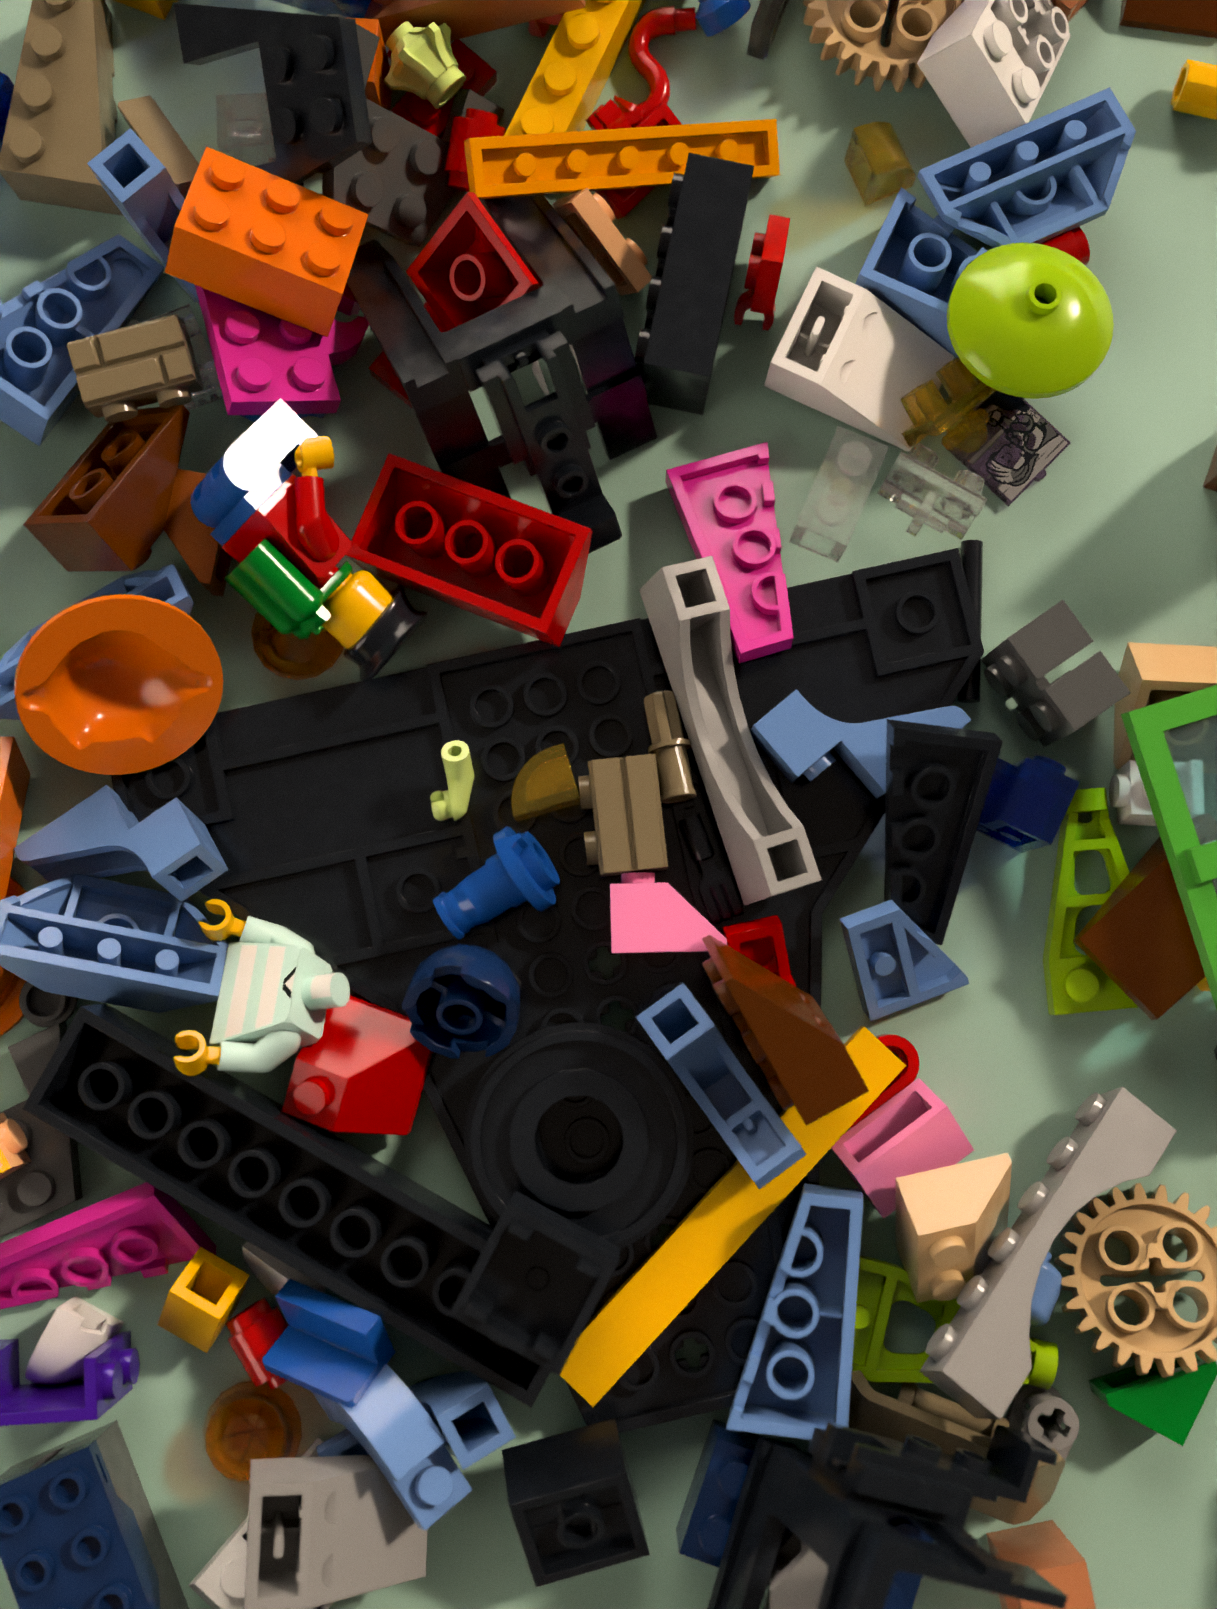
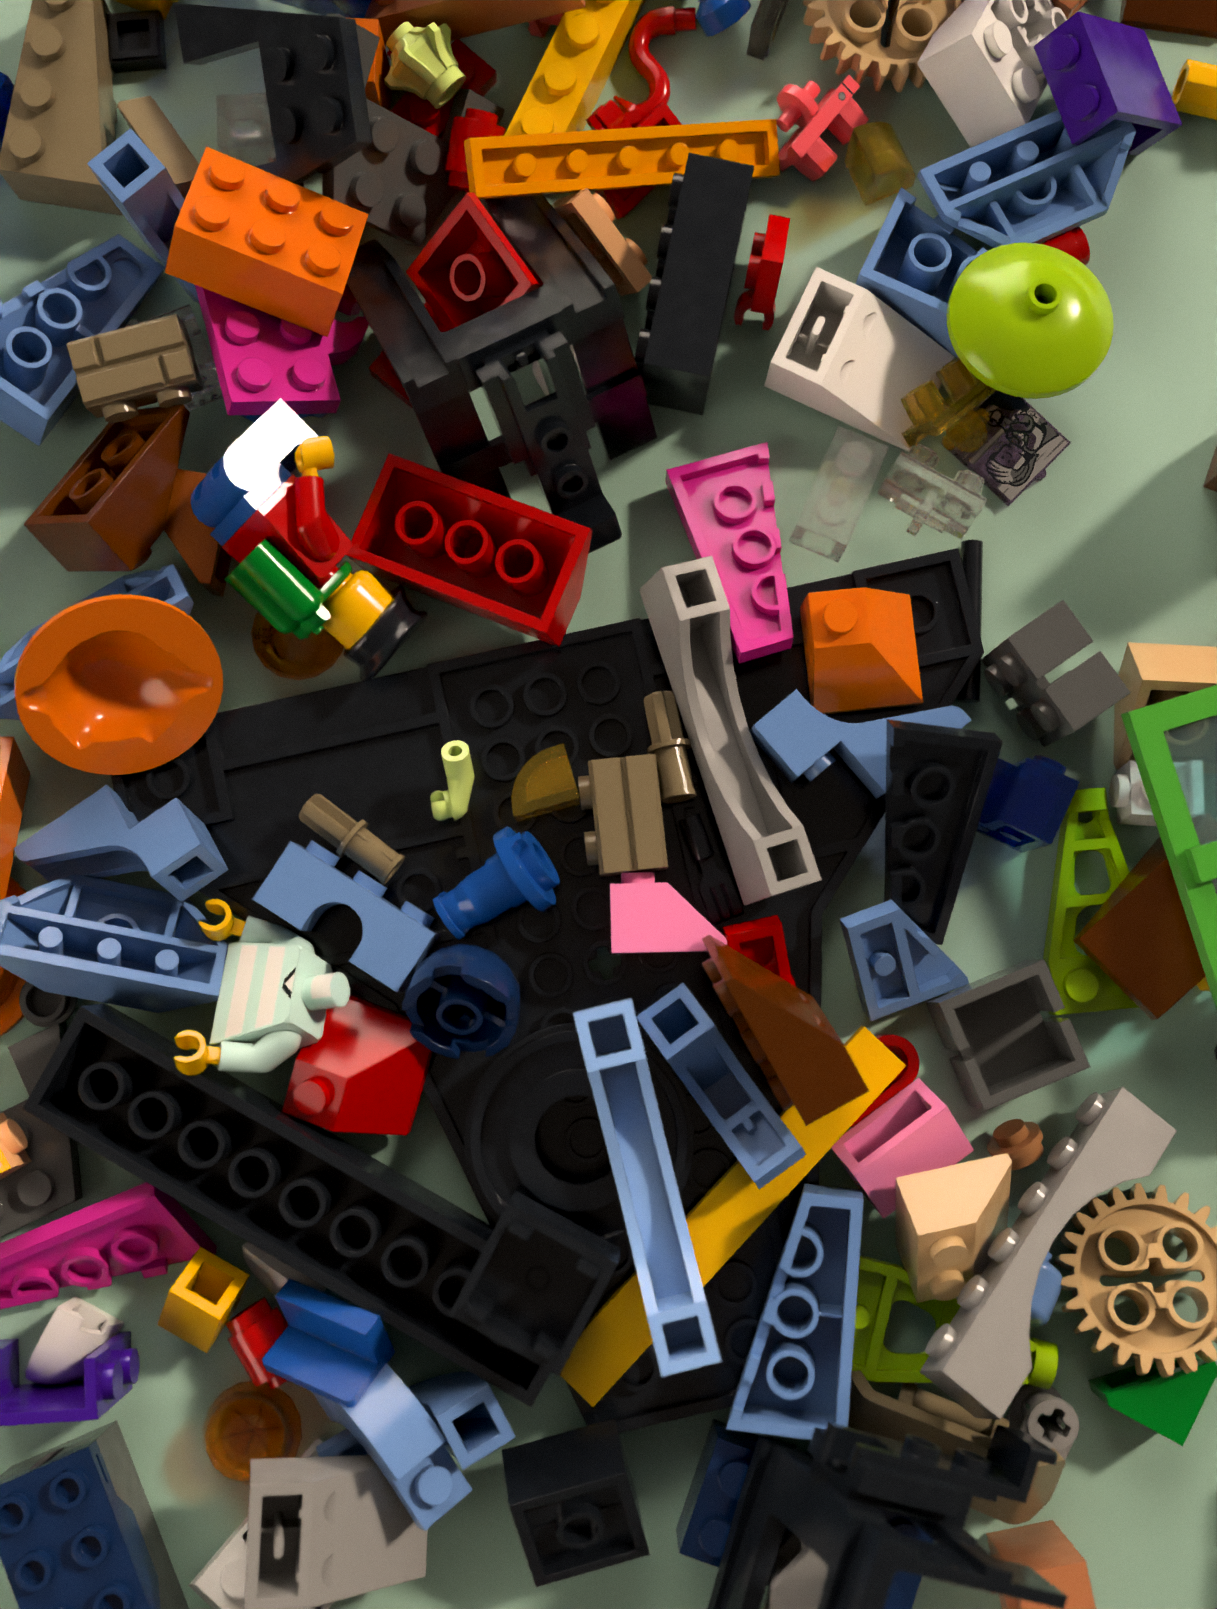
none -> black tile [107,10,167,73]
none -> medium blue arch [253,840,440,992]
none -> dark tan axle [299,793,405,885]
none -> light blue arch [573,998,722,1377]
none -> coral hips [777,75,869,182]
none -> orange slope [800,587,923,714]
none -> dark grey piece [925,960,1090,1111]
none -> medium nougat plate [987,1119,1044,1170]
none -> dark purple panel [1033,11,1182,156]

